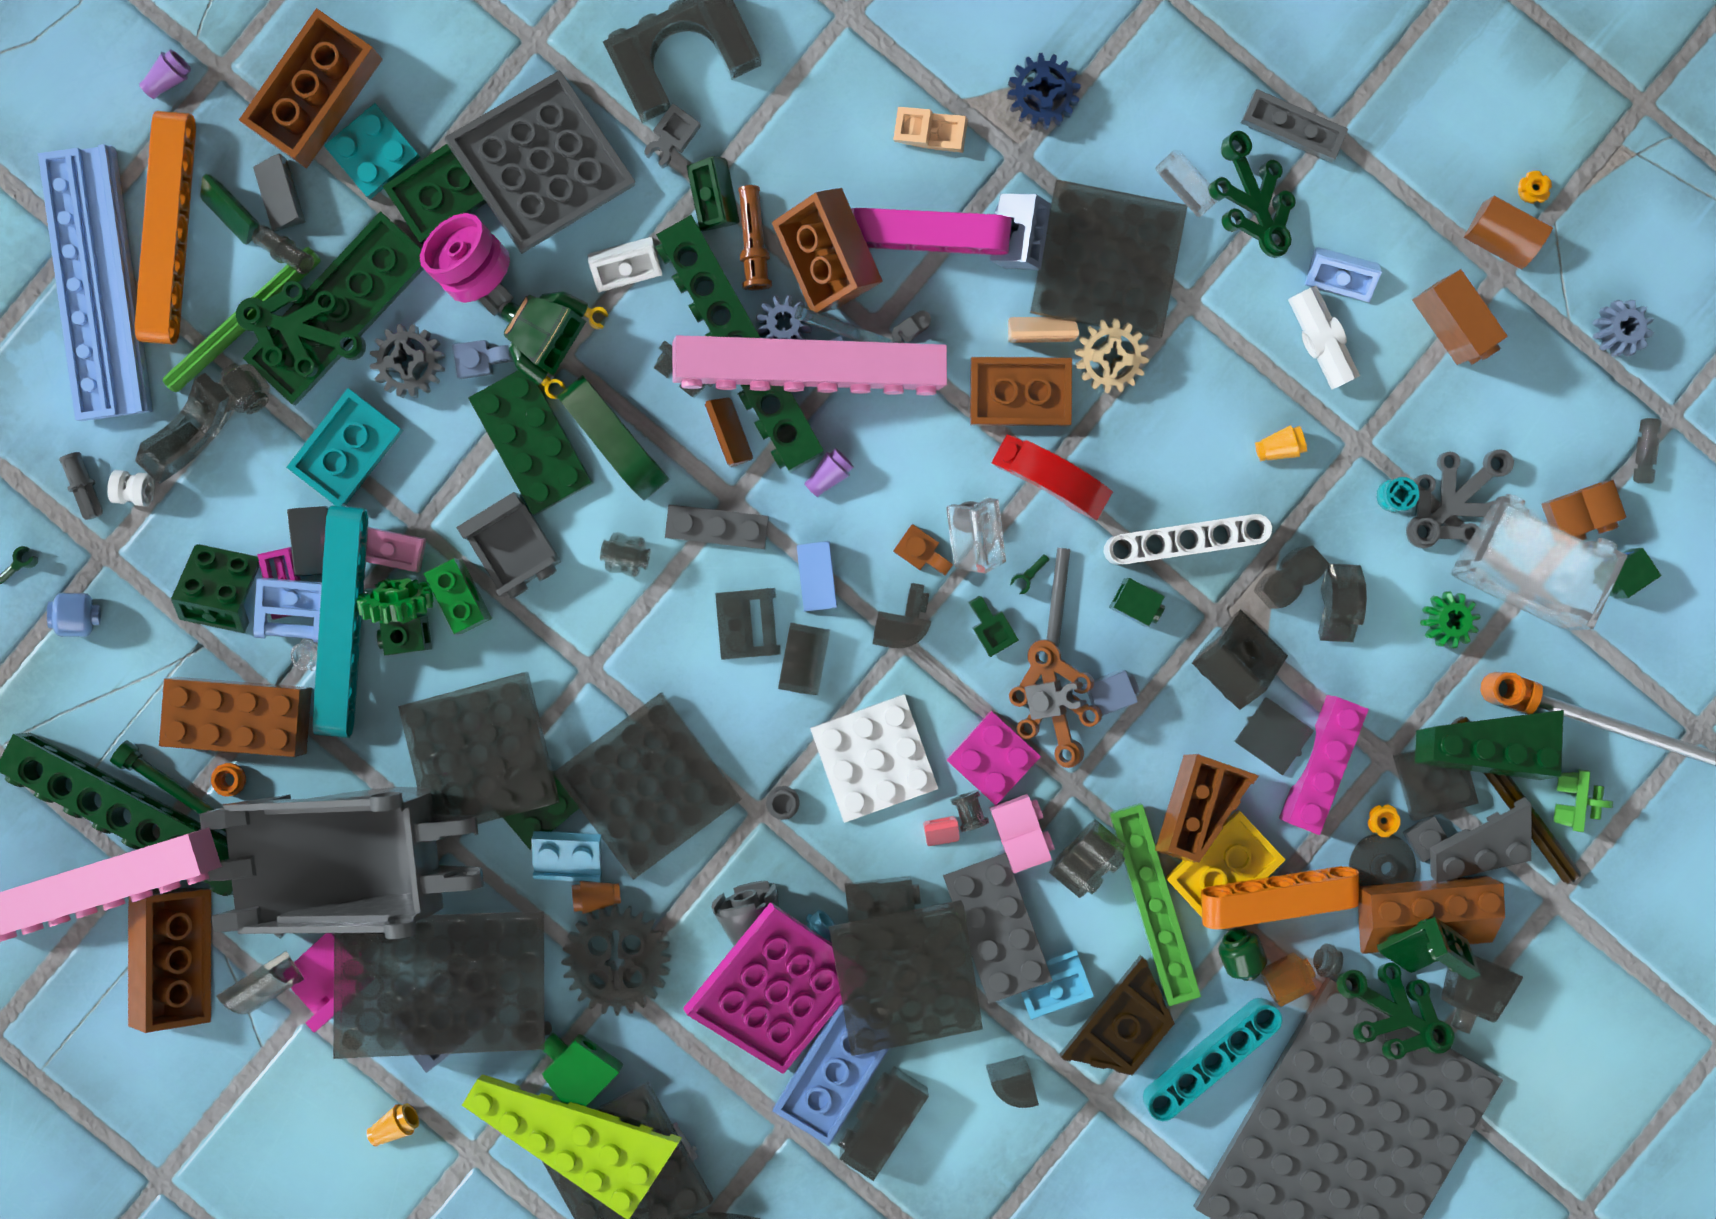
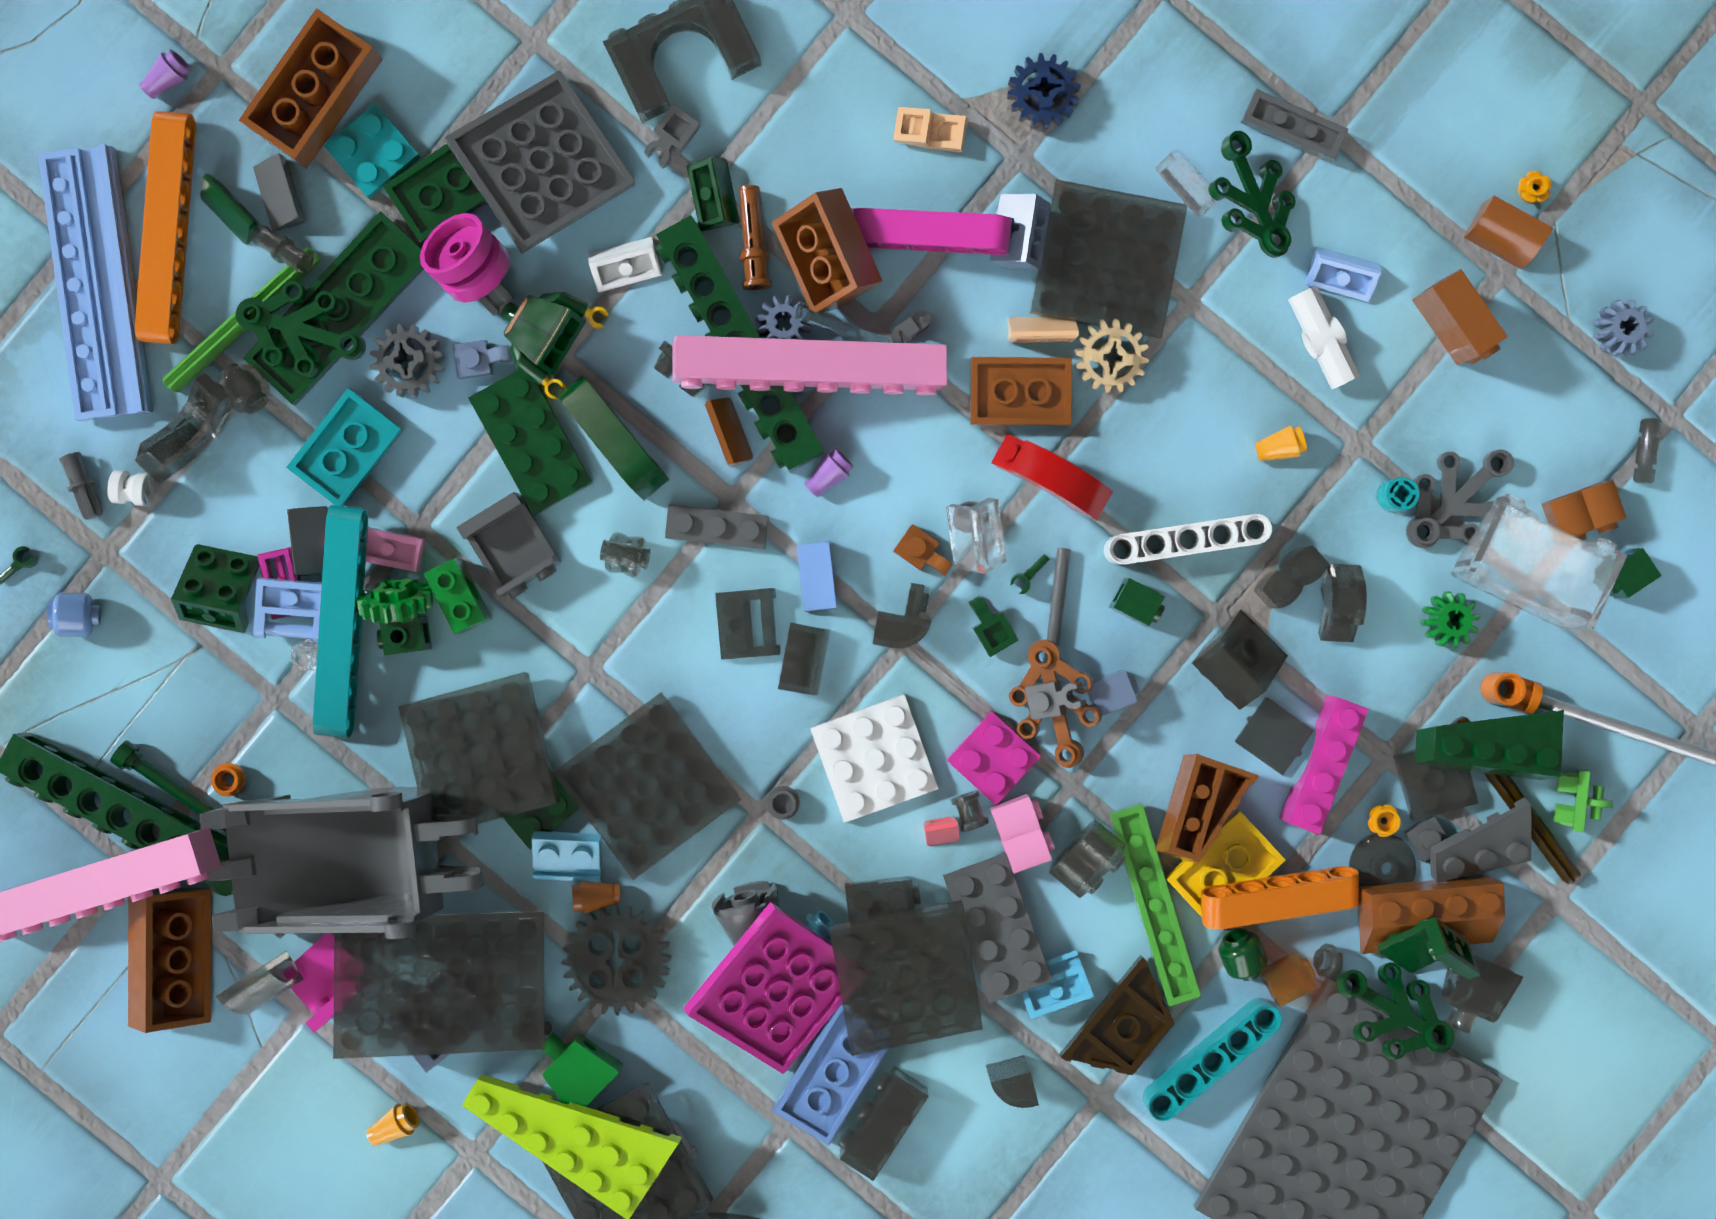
dark orange brick [159,677,312,757] -> none

